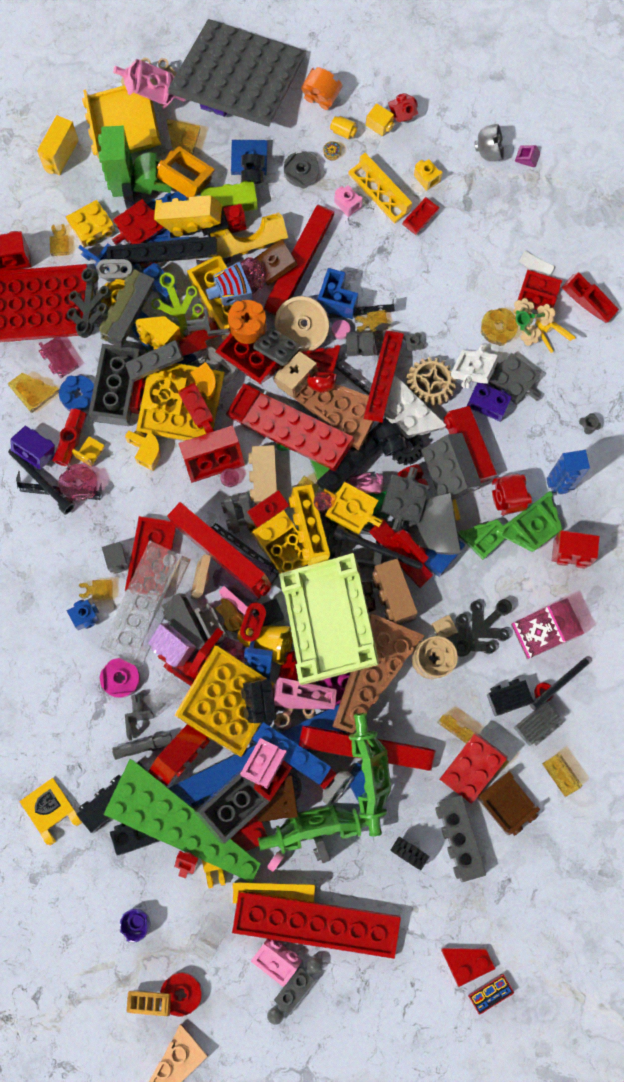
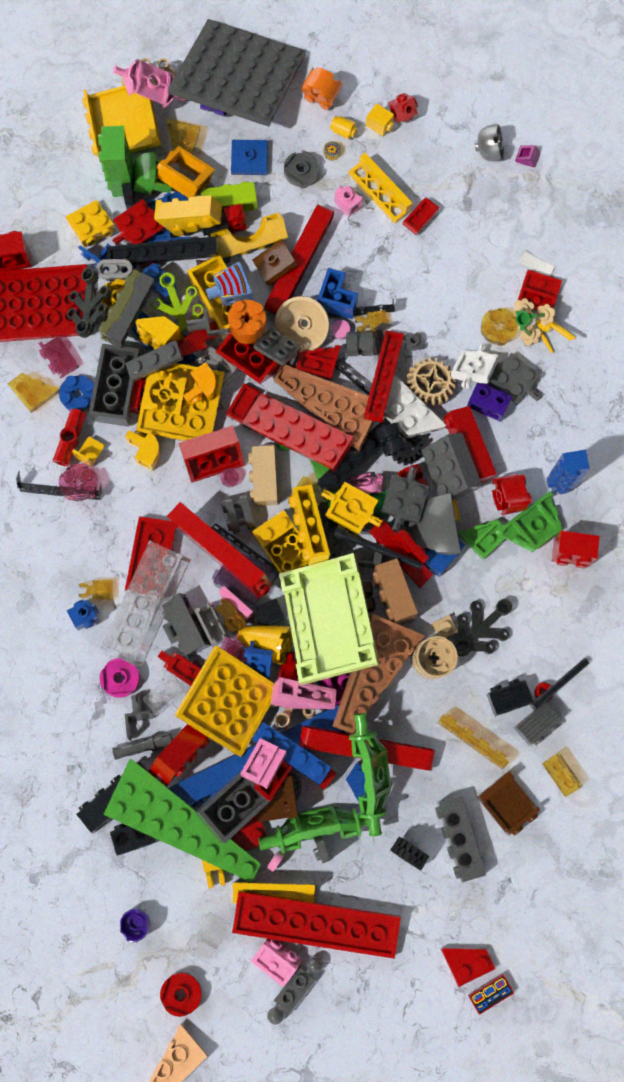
black piece [8,448,75,515] -> none
dark purple brick [10,425,55,470] -> none
yellow flag [19,777,82,846] -> none
yellow brick [37,115,79,176] -> none
clear yellow plate [50,224,70,256] -> none
dark grey brick [102,542,129,574] -> none
pearl gold slope [126,990,171,1016] -> none
lavender brick [148,623,196,667] -> none
red plate [174,851,198,879] -> none
red hinge [178,382,214,434] -> none
red wing [187,628,224,677] -> none
tan plate [190,554,211,599] -> none
clear pink plate [240,257,265,294] -> none
red plate [240,603,266,642] -> none
black wheel [241,154,265,184] -> none
black brick [241,679,276,723] -> none
red plate [246,490,289,528] -> none
tan brick [275,351,318,398] -> none
red hair [307,372,337,393] -> none
clear pink plate [314,492,332,511] -> none
light grey plate [322,771,354,807] -> none
yellow brick [414,159,443,191] -> none
red plate [439,732,508,804] -> none
clear pink slope [511,598,584,659] -> none
red slope [561,272,619,323] -> none
dark grey plate [579,413,601,434] -> none

